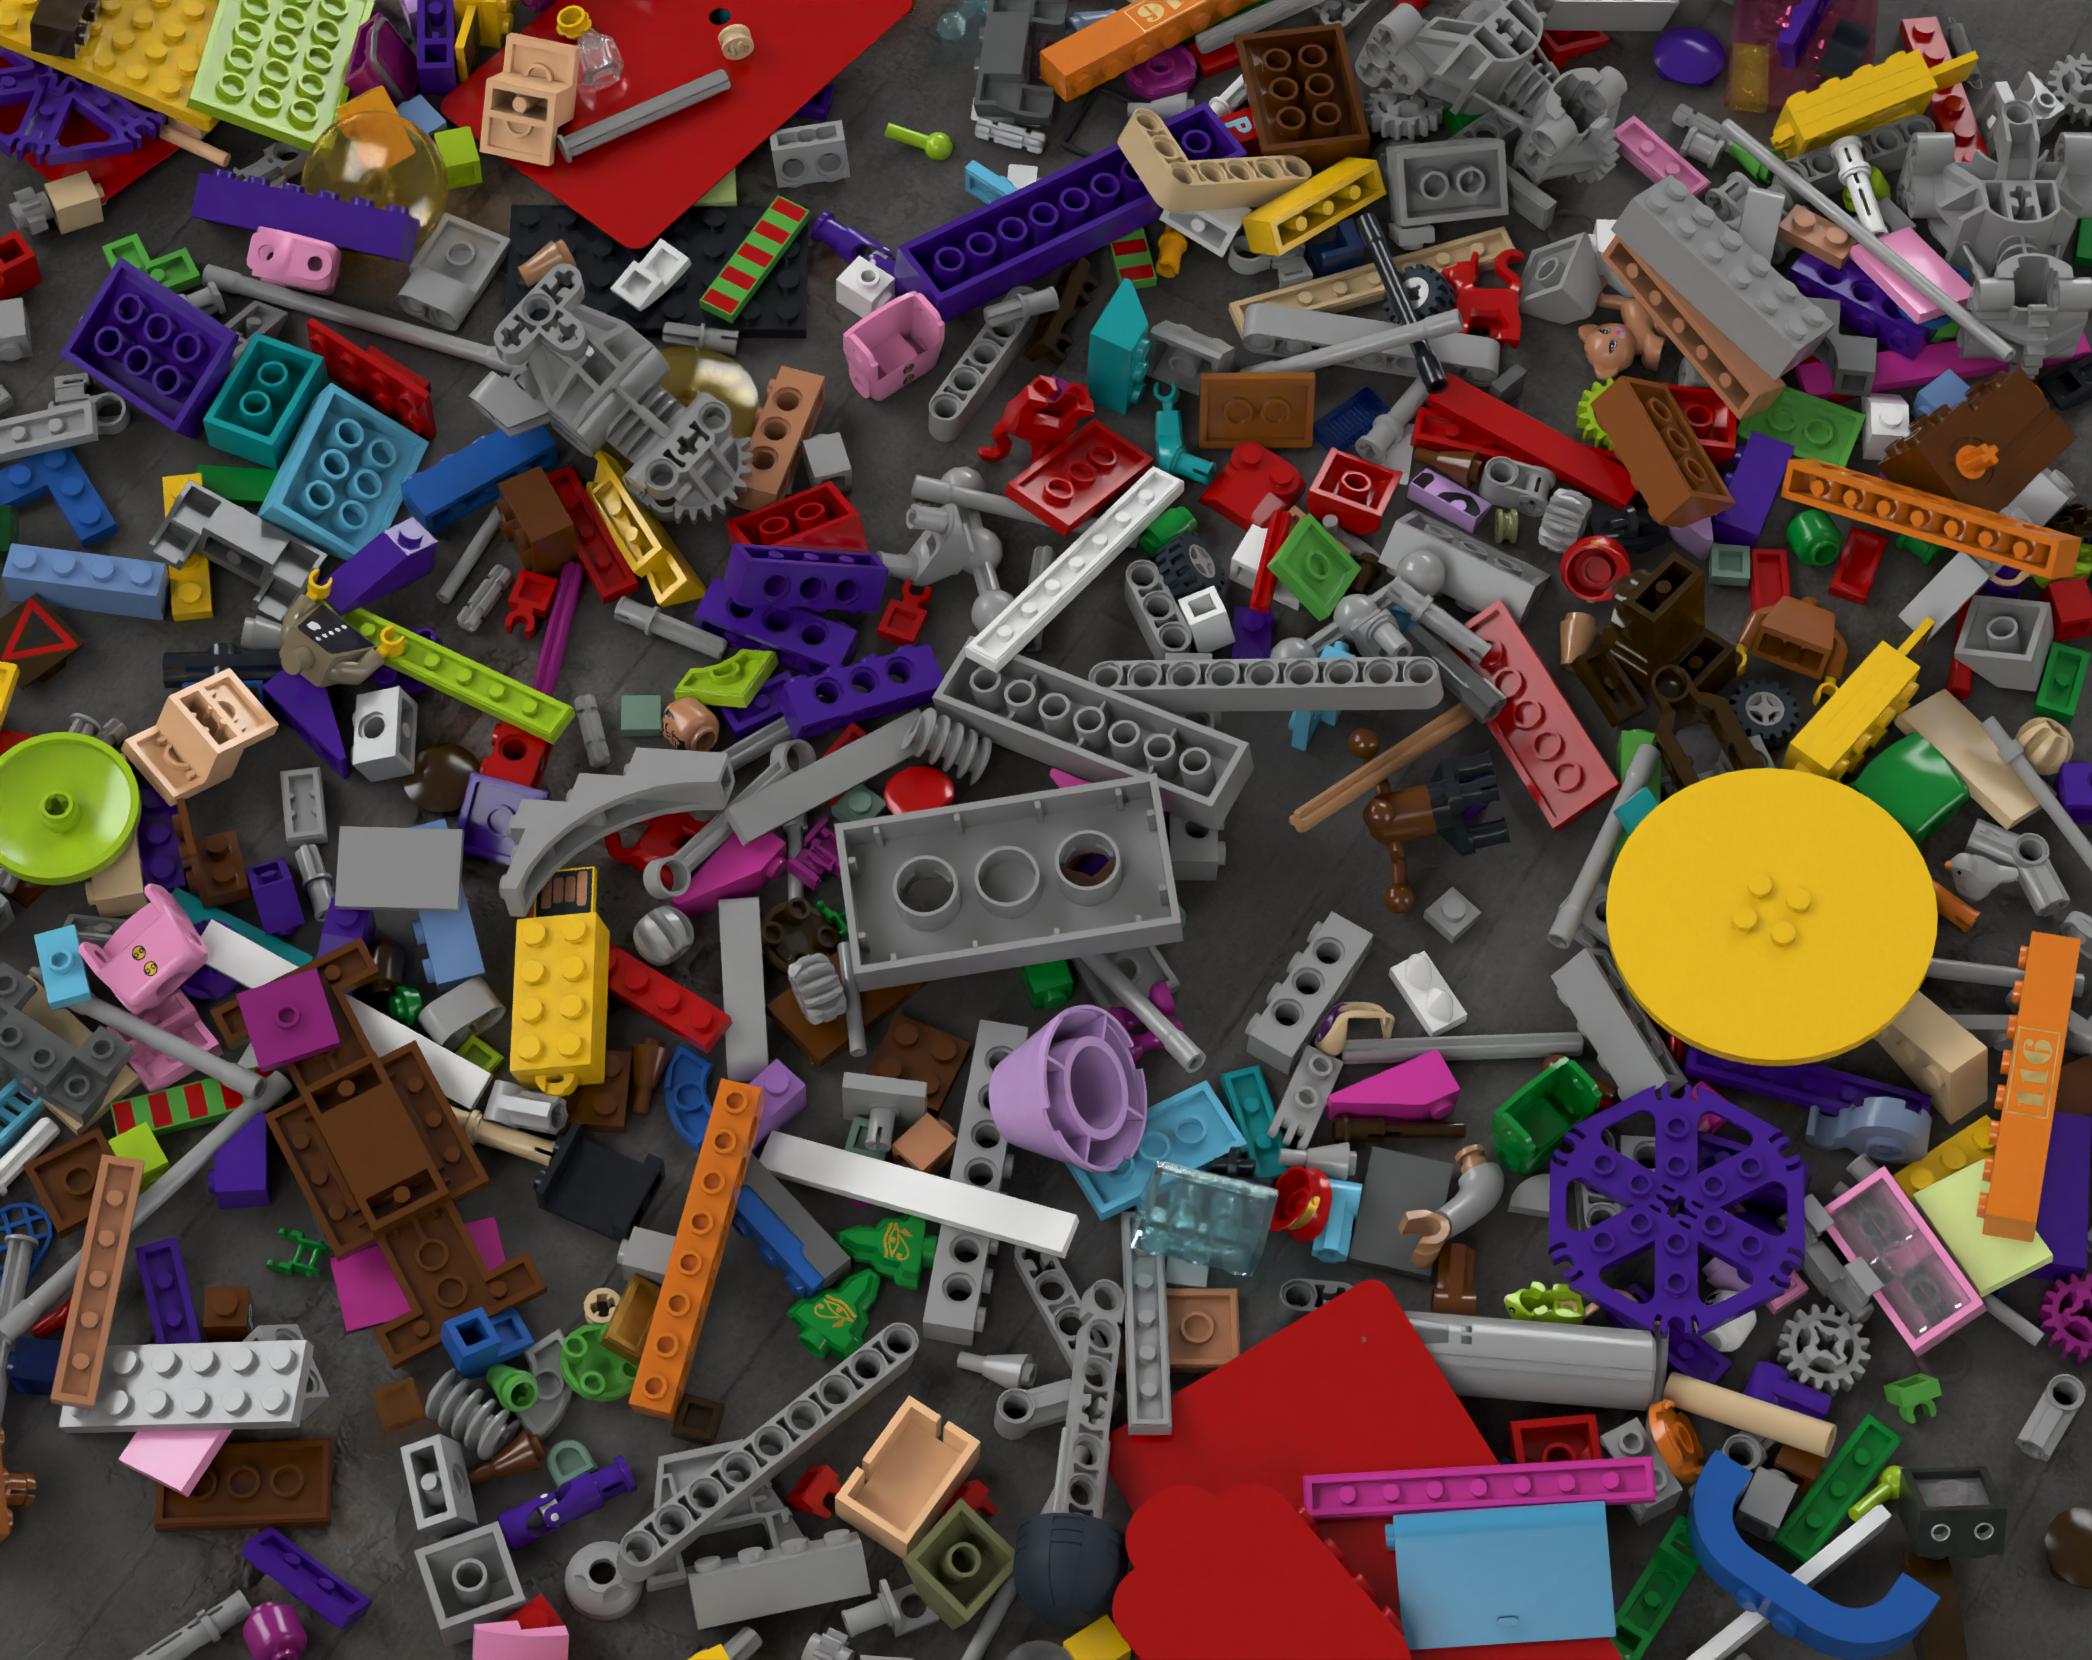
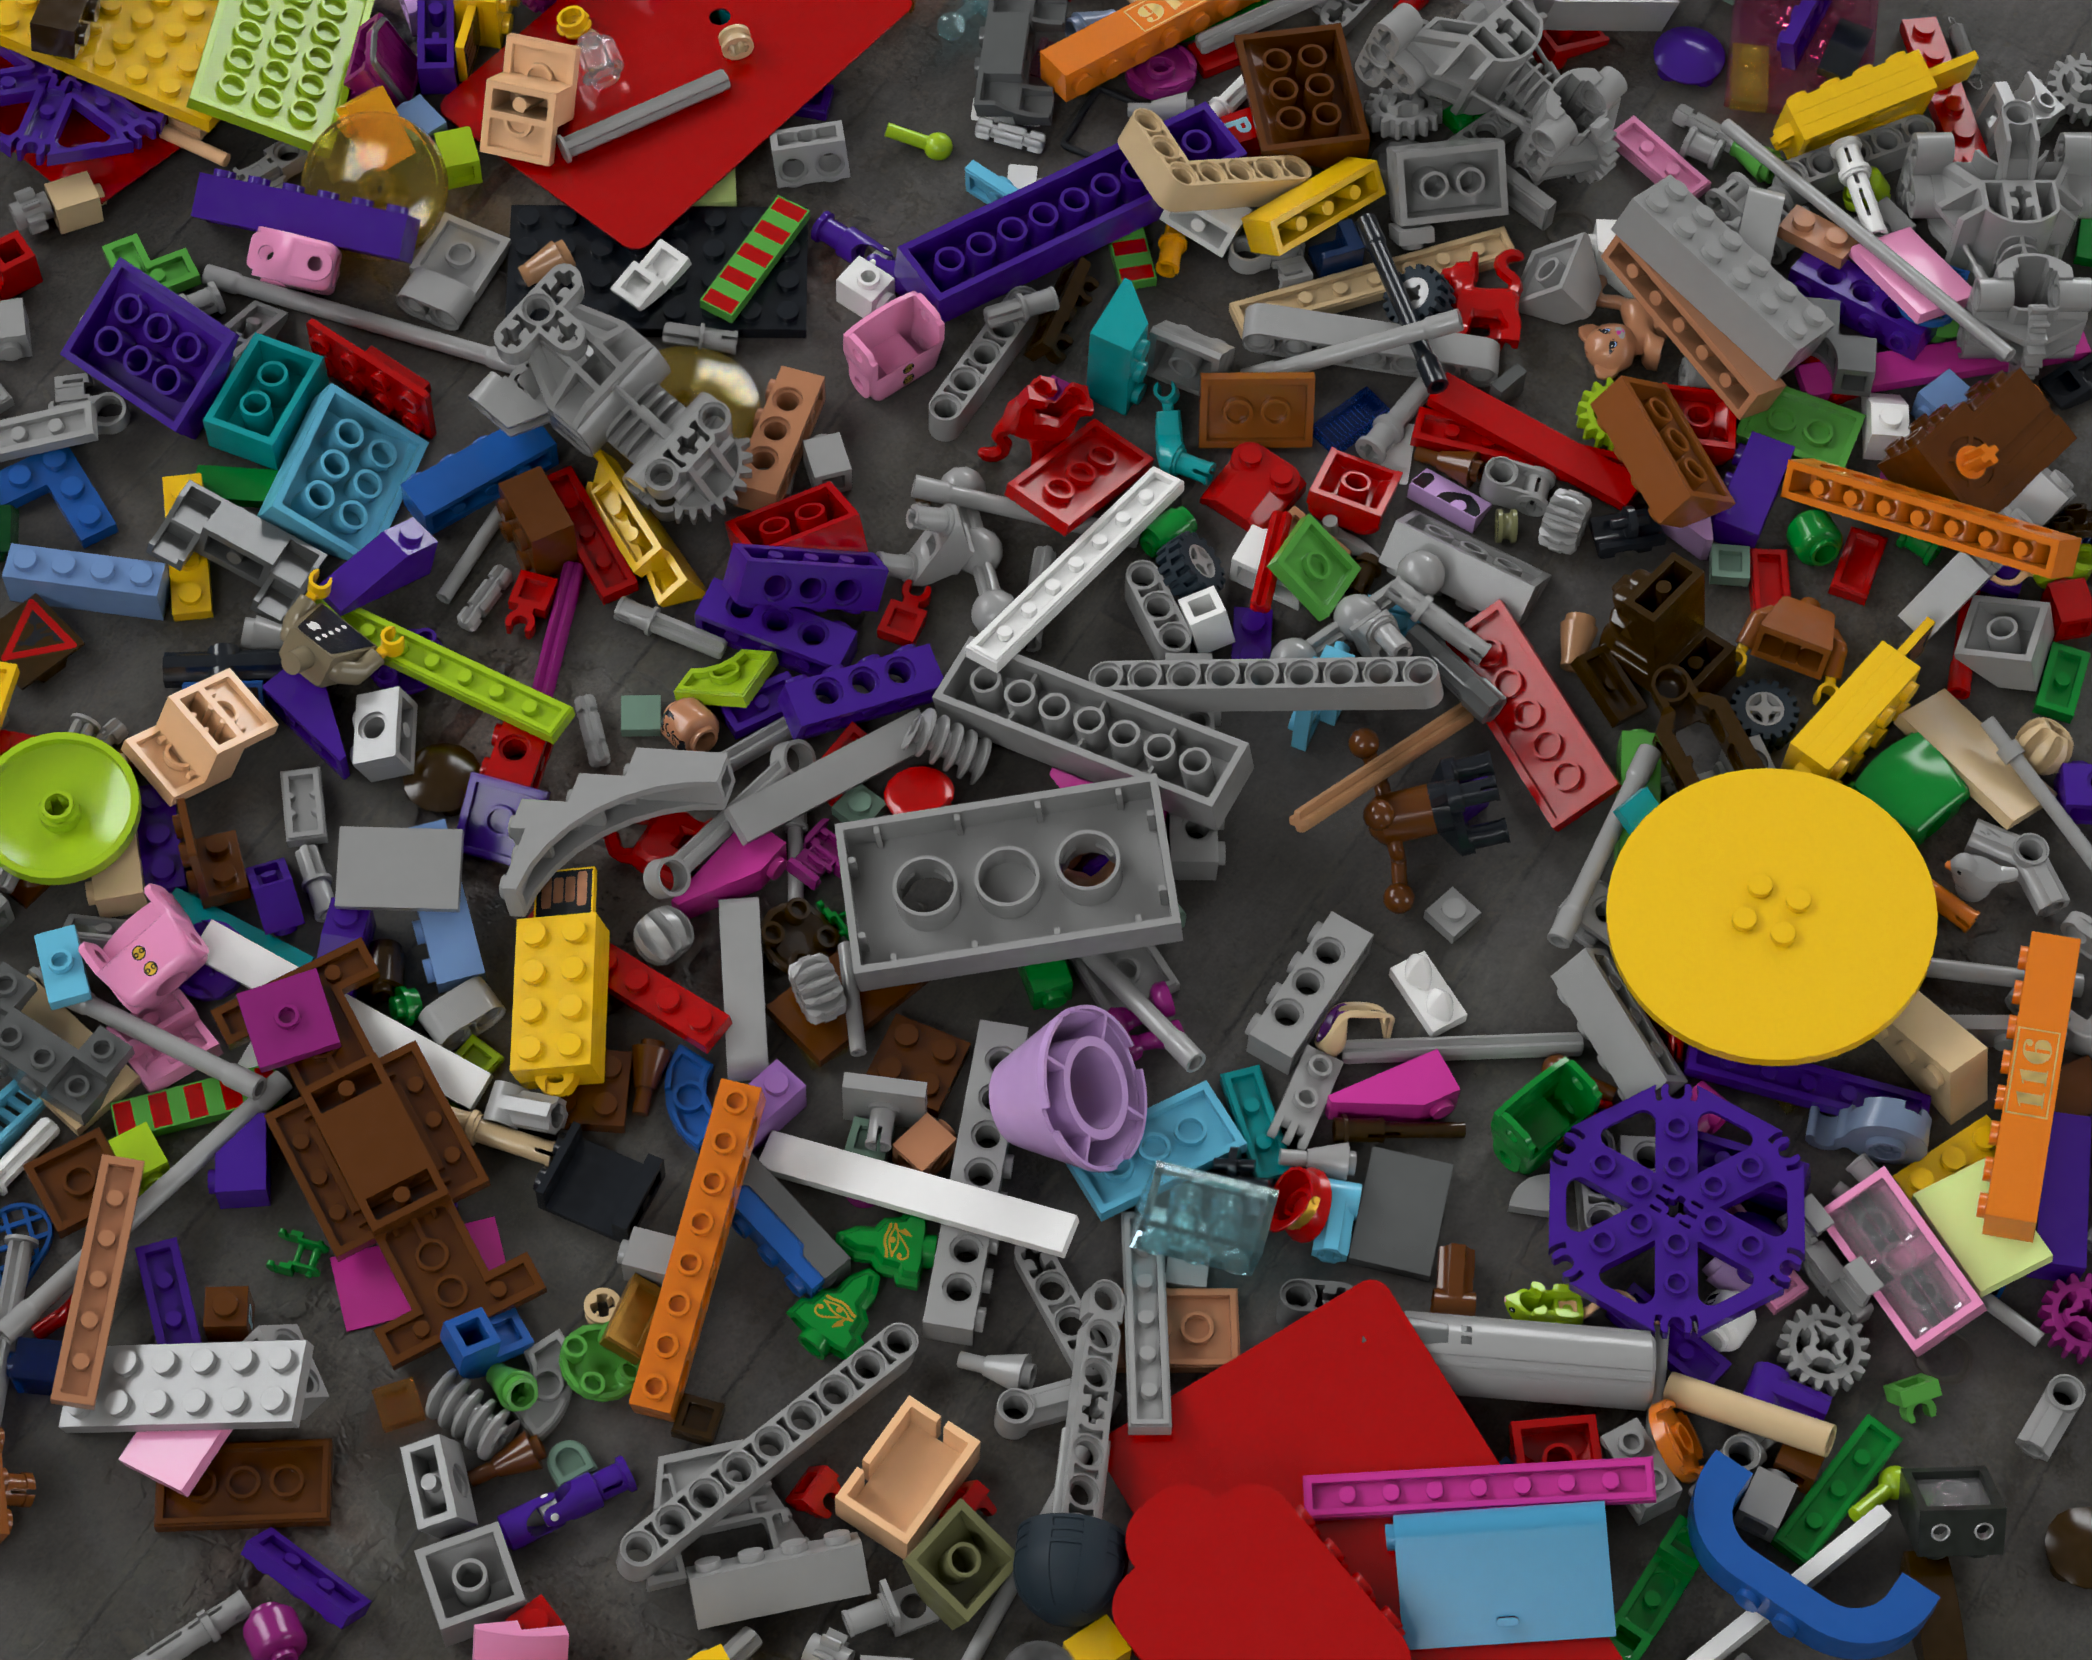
light grey piece [564,1541,644,1621] -> none
piece [1398,1144,1505,1269] -> none
red piece [1560,536,1631,603] -> none

